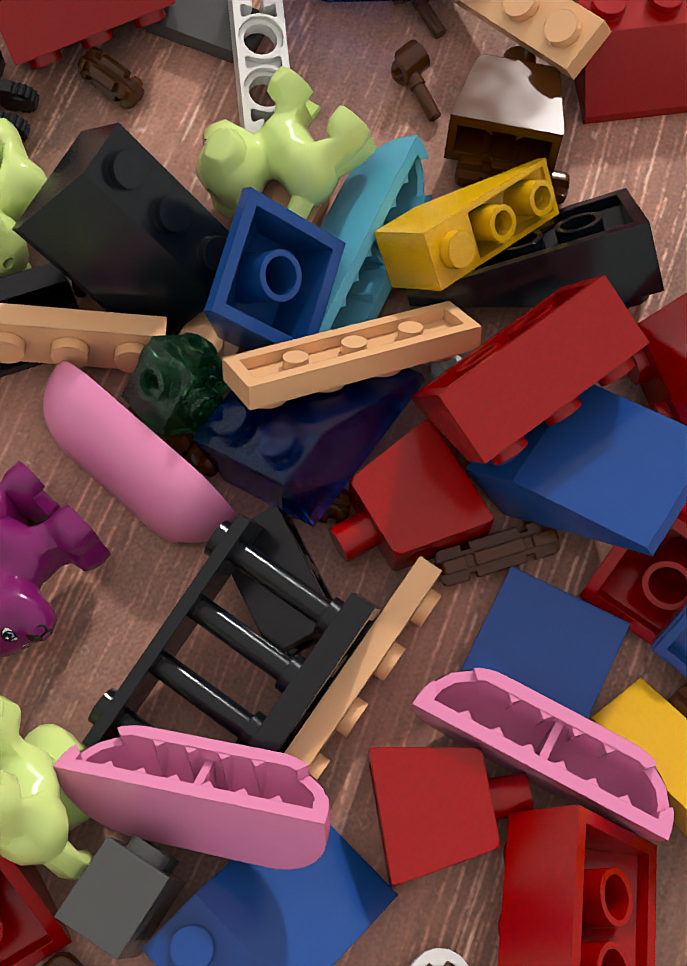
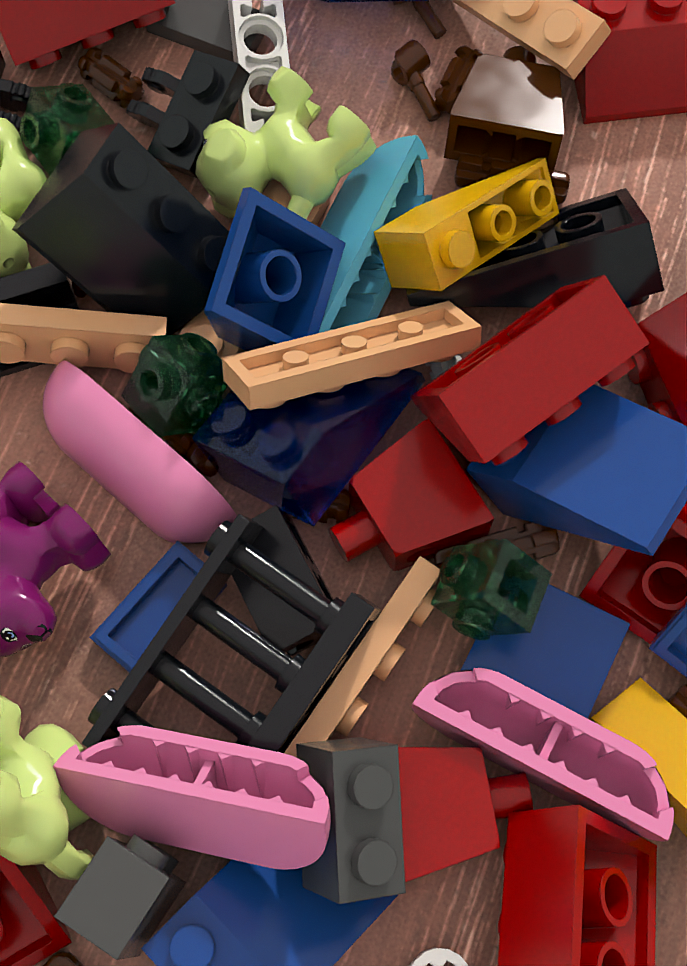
none -> clear green brick [20,83,115,175]
none -> blue tile [89,541,227,673]
none -> black hinge [126,50,250,178]
none -> dark grey brick [296,737,406,904]
none -> clear green brick [431,538,552,640]
none -> reddish brown piece [435,45,483,114]

